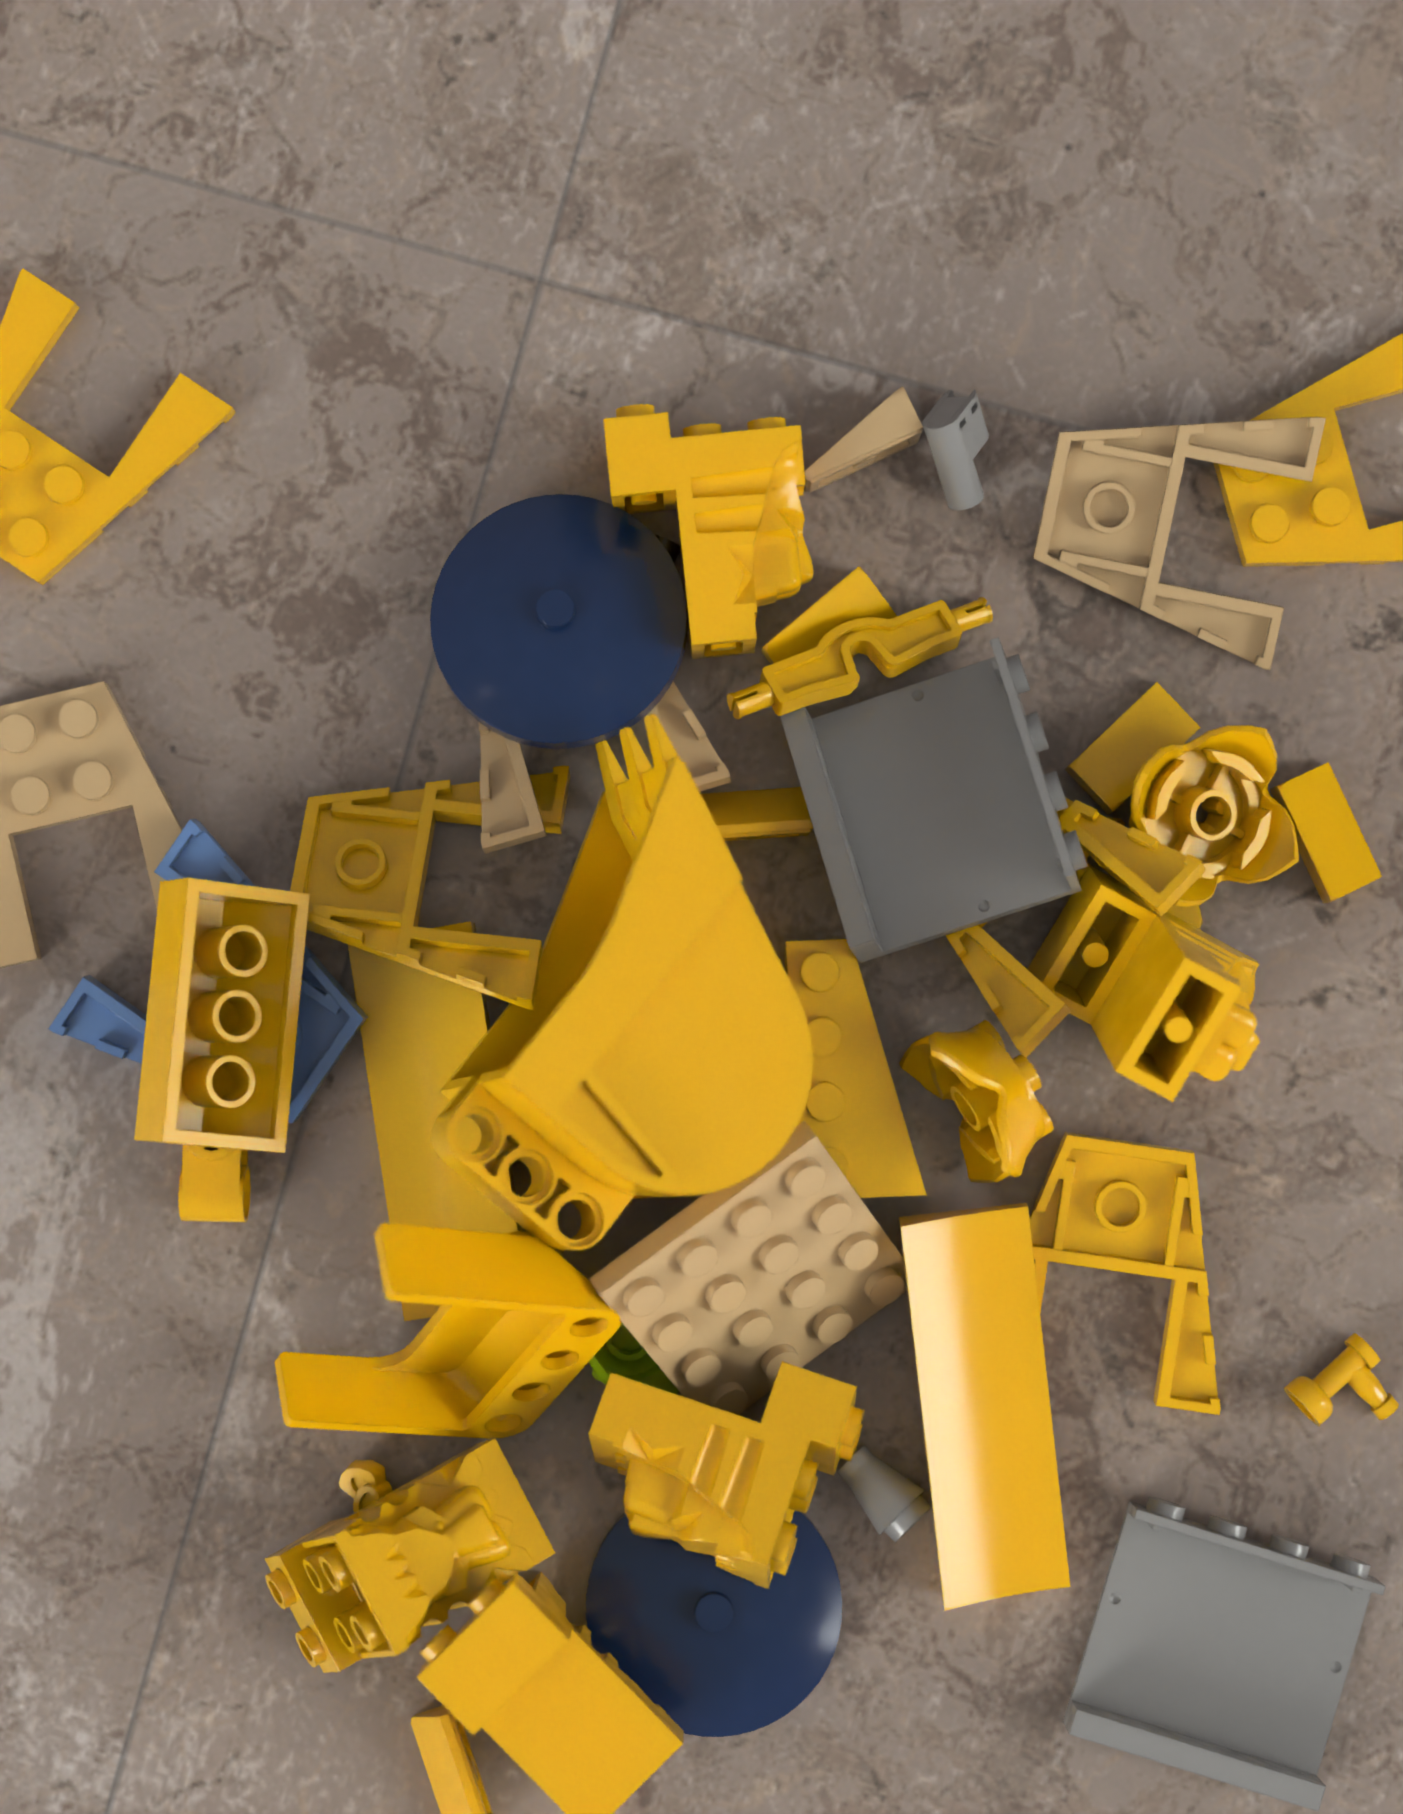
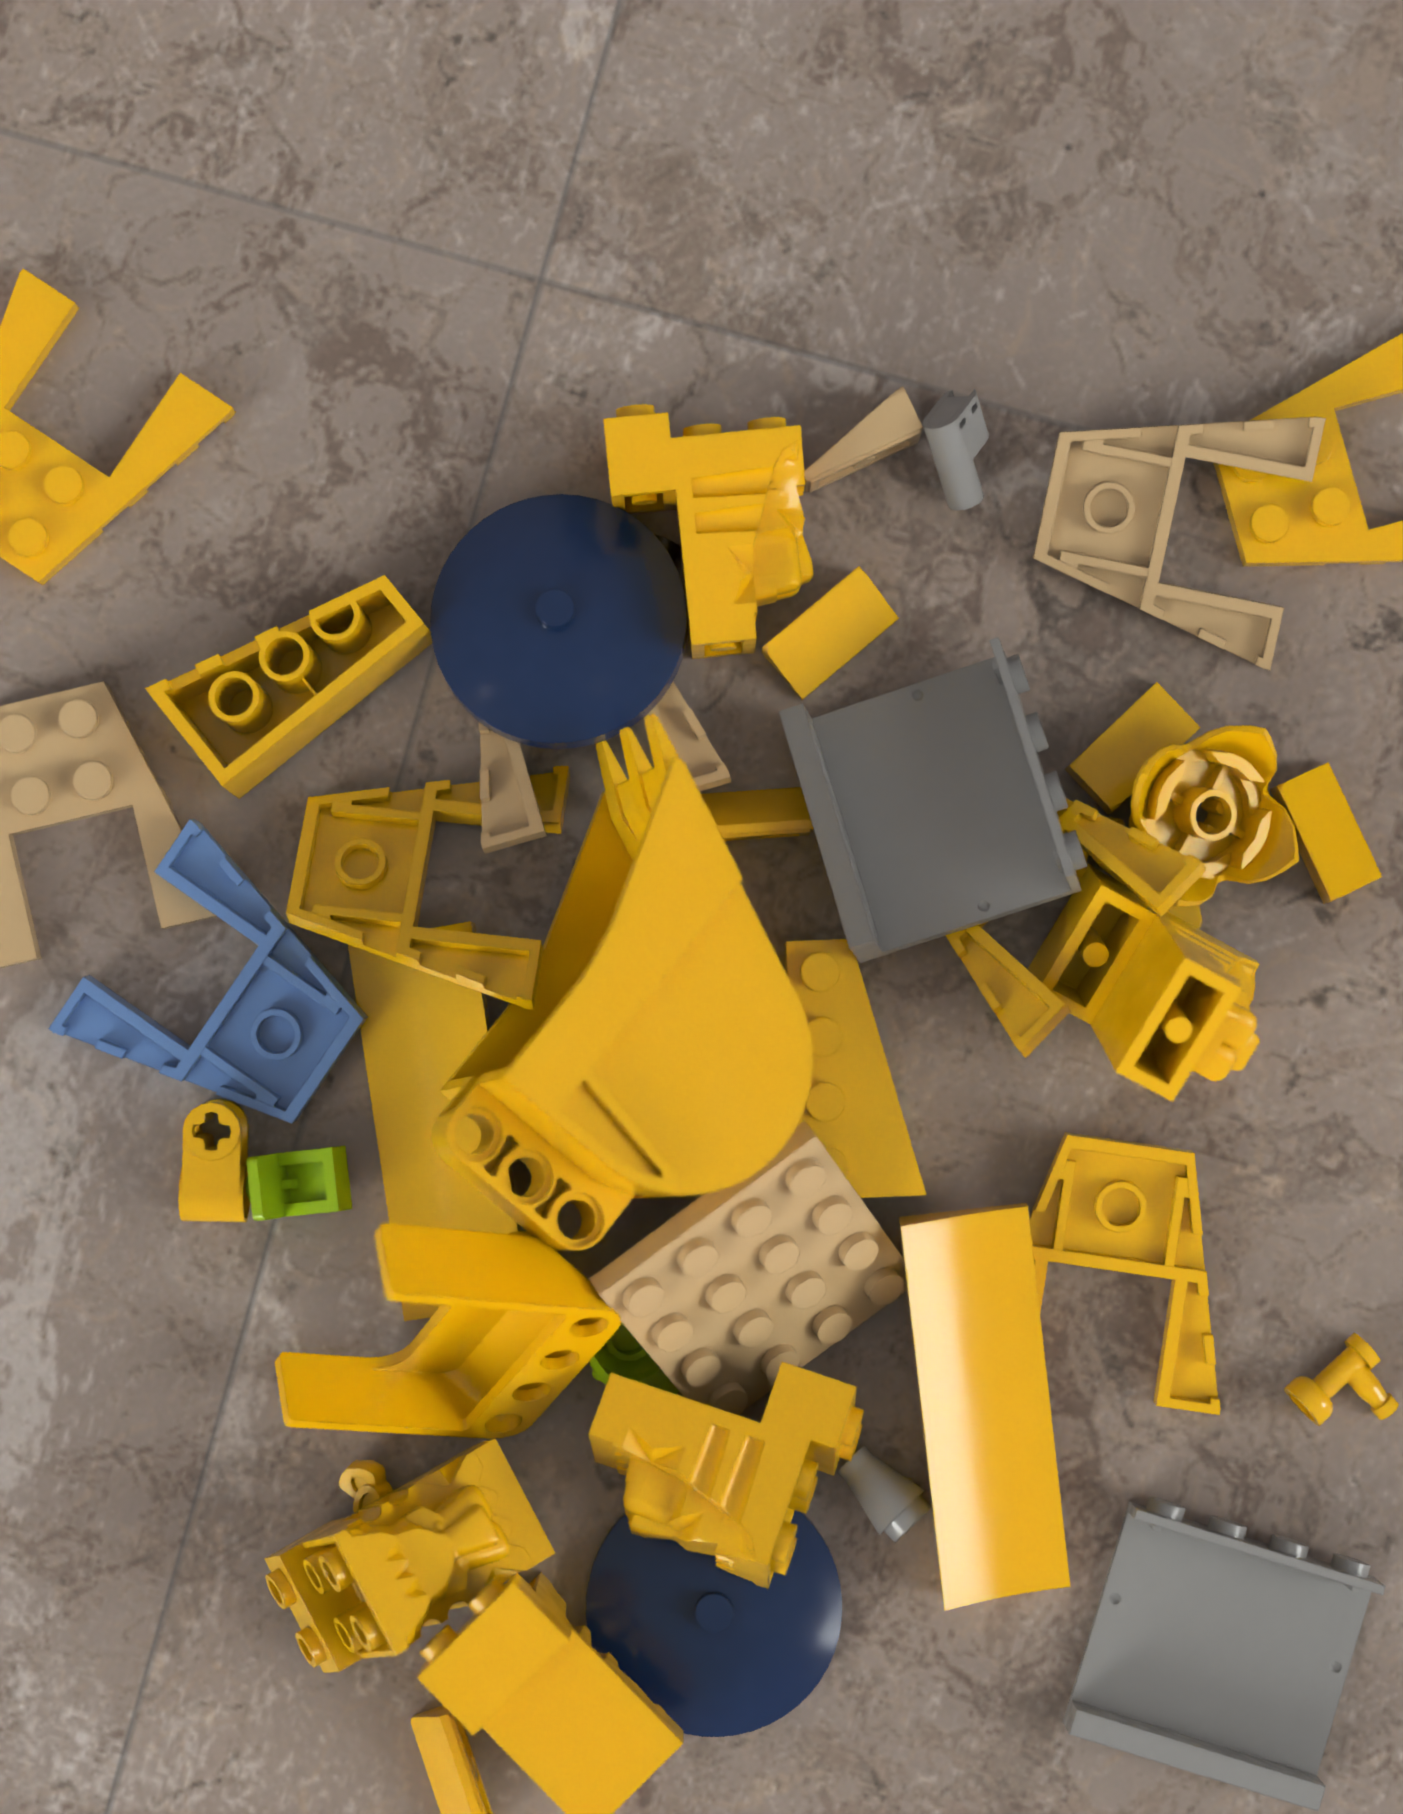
yellow slope [134,878,310,1153] -> none
yellow piece [727,597,993,720] -> none
yellow brick [899,1020,1054,1183] -> none
none -> yellow wedge [145,575,432,799]
none -> lime bracket [246,1145,353,1221]

